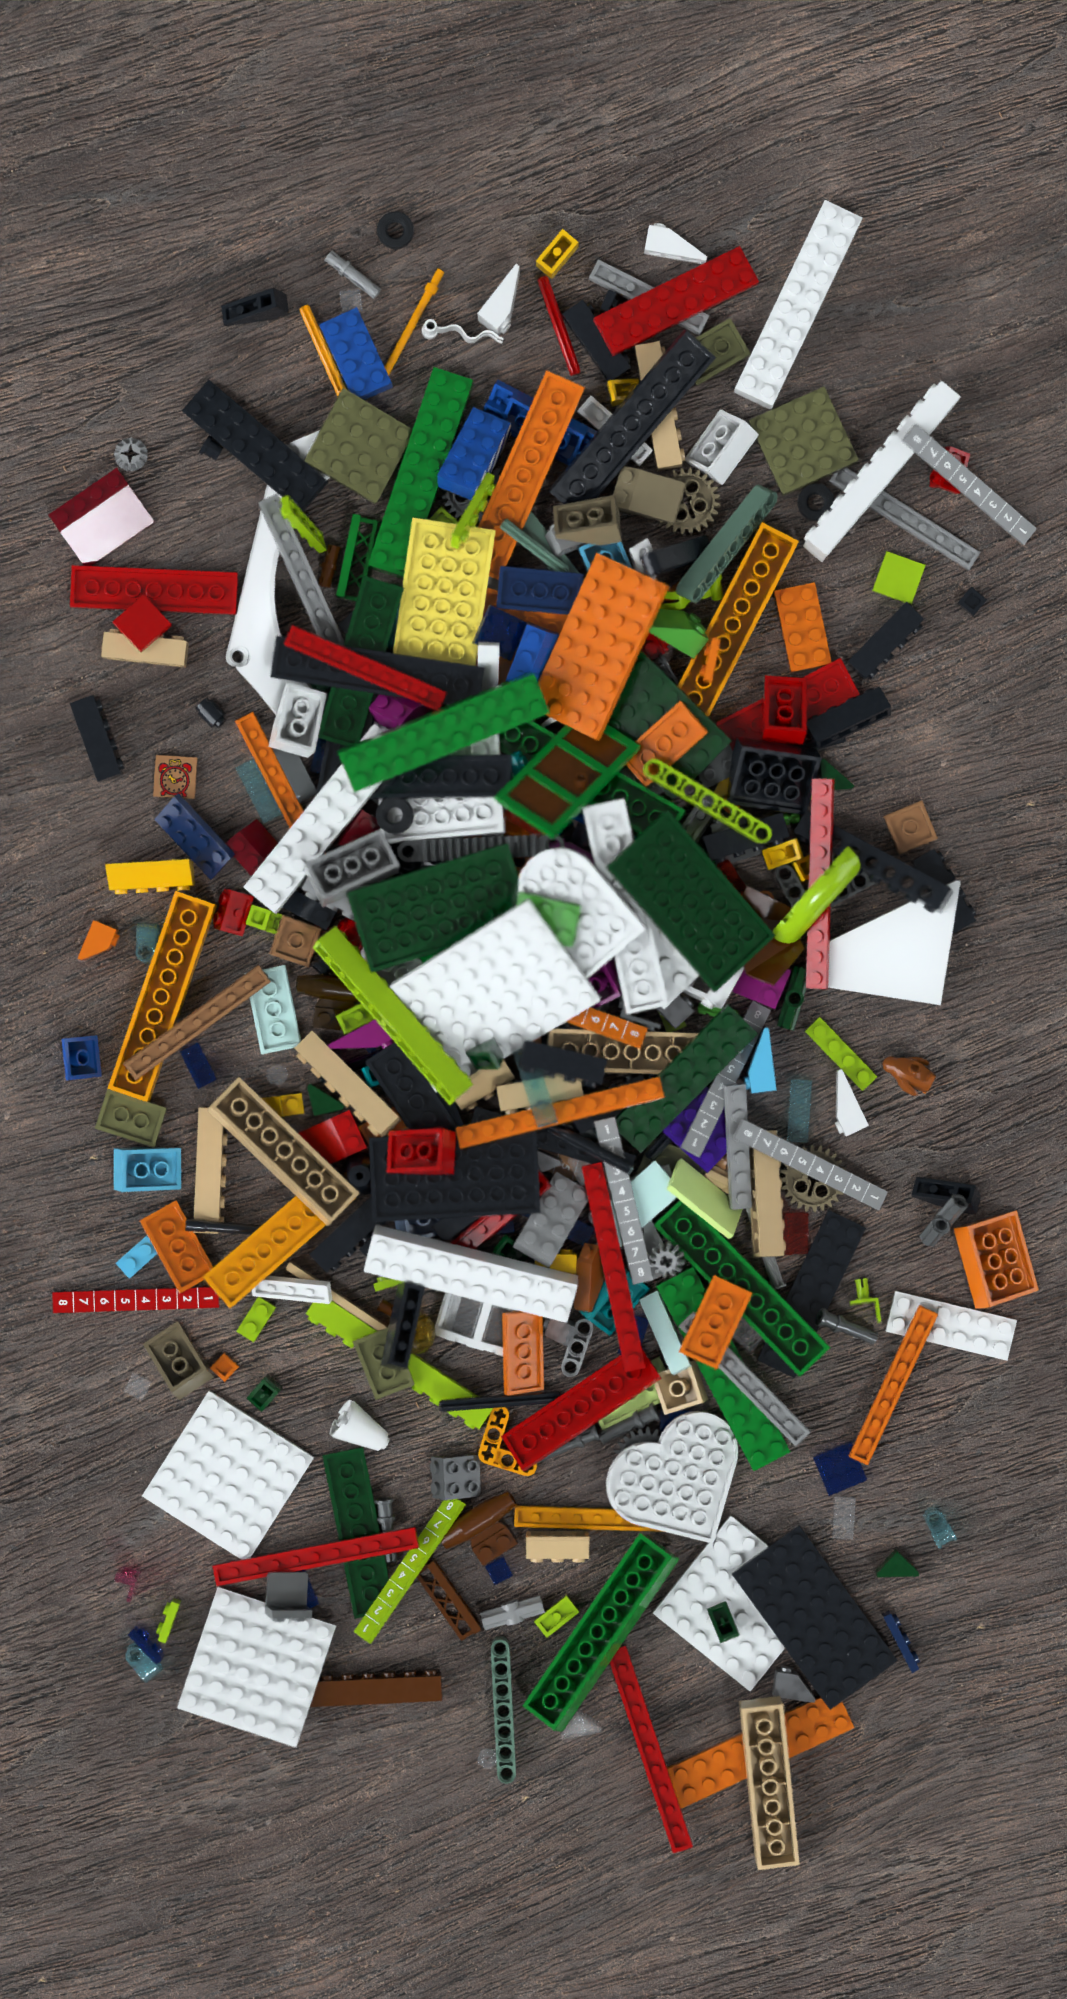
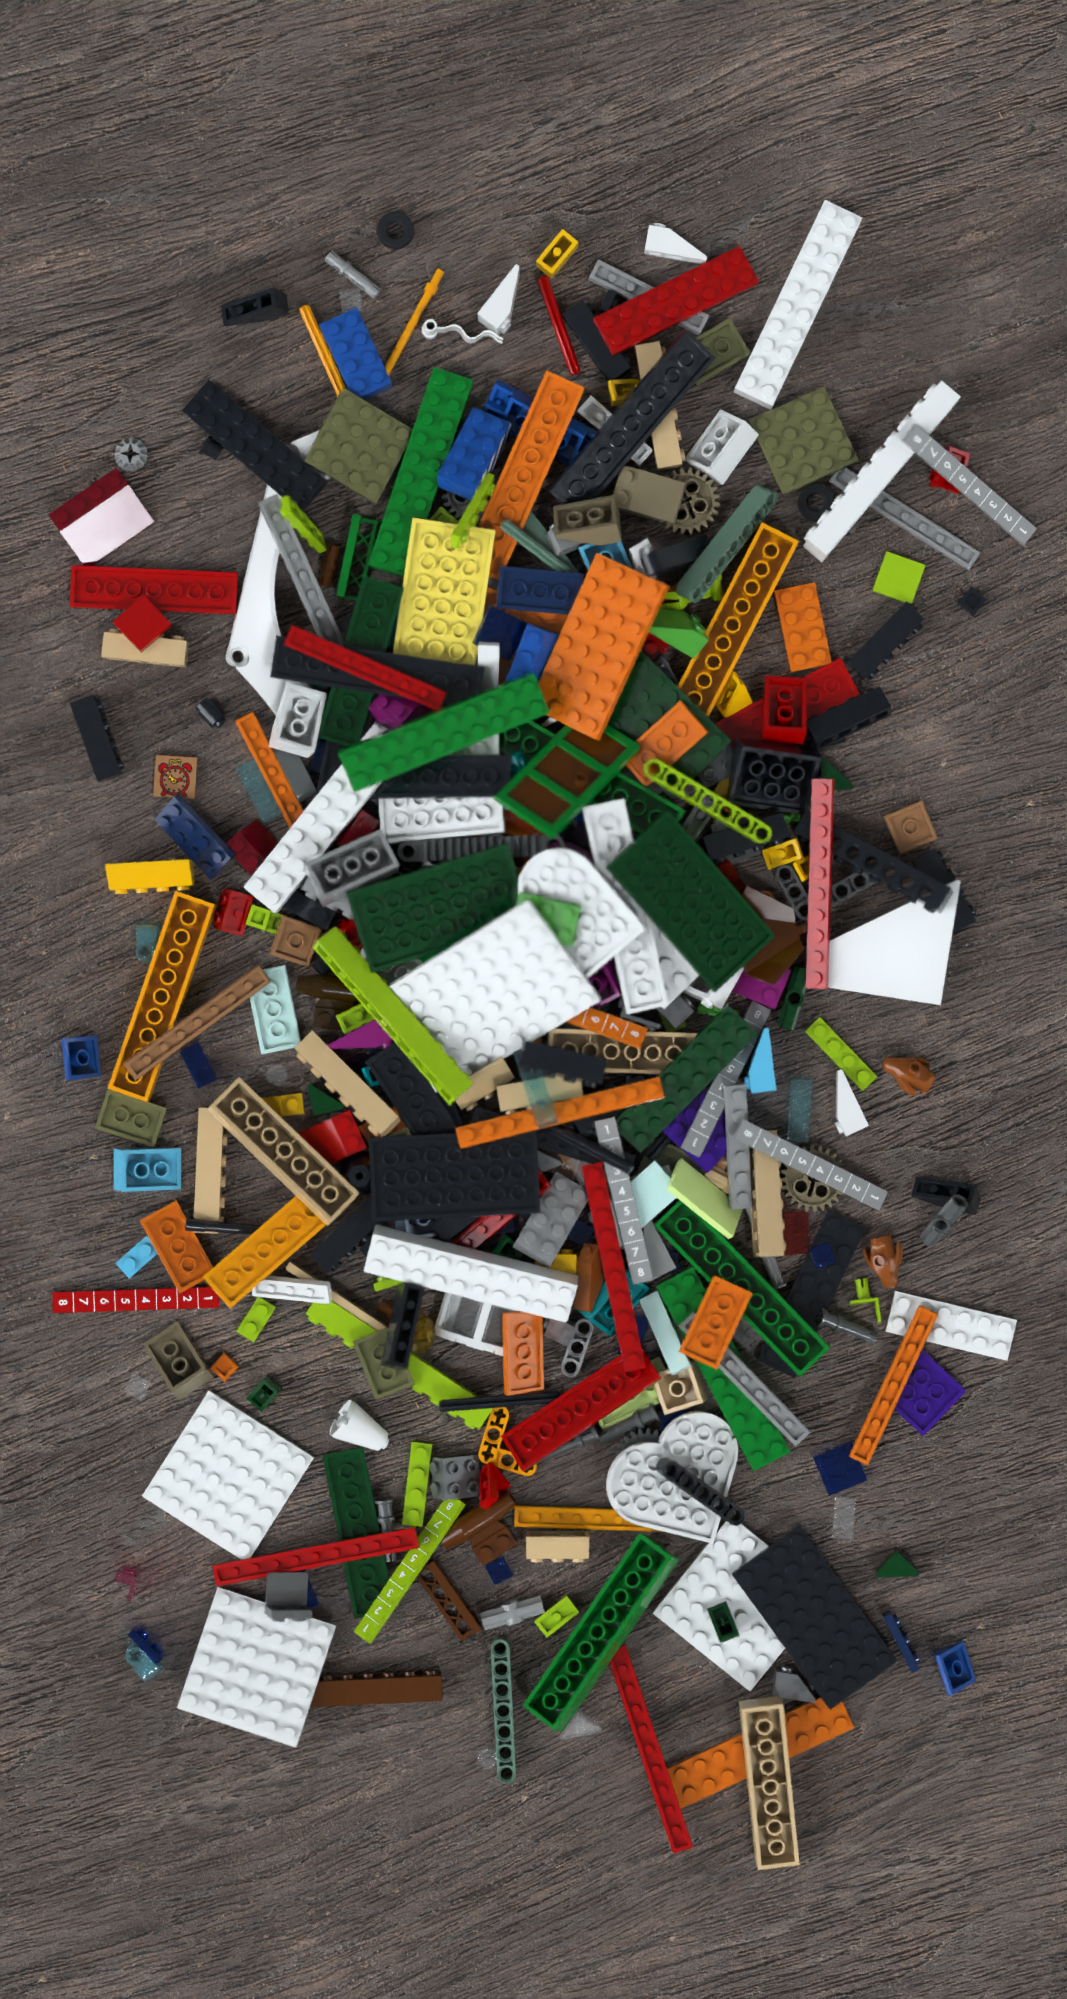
orange slope [77,920,120,960] -> none
lime plate [156,1598,181,1643] -> none
black tyre [376,798,414,834] -> none
red slope [387,1128,456,1175] -> none
dark green slope [465,1038,504,1070] -> none
light grey gear [649,1241,685,1277] -> none
orange plate [700,638,721,684] -> none
lime brick [772,847,860,943] -> none
clear light blue piece [924,1507,958,1549] -> none
orange slope [953,1210,1039,1309] -> none
none -> lime plate [402,1441,433,1527]
none -> red slope [479,1462,511,1509]
none -> black beam [657,1458,745,1526]
none -> yellow slope [715,671,753,718]
none -> clear blue tile [809,1242,836,1269]
none -> dark orange animal [863,1234,903,1288]
none -> dark purple plate [877,1350,966,1436]
none -> blue slope [933,1641,976,1696]

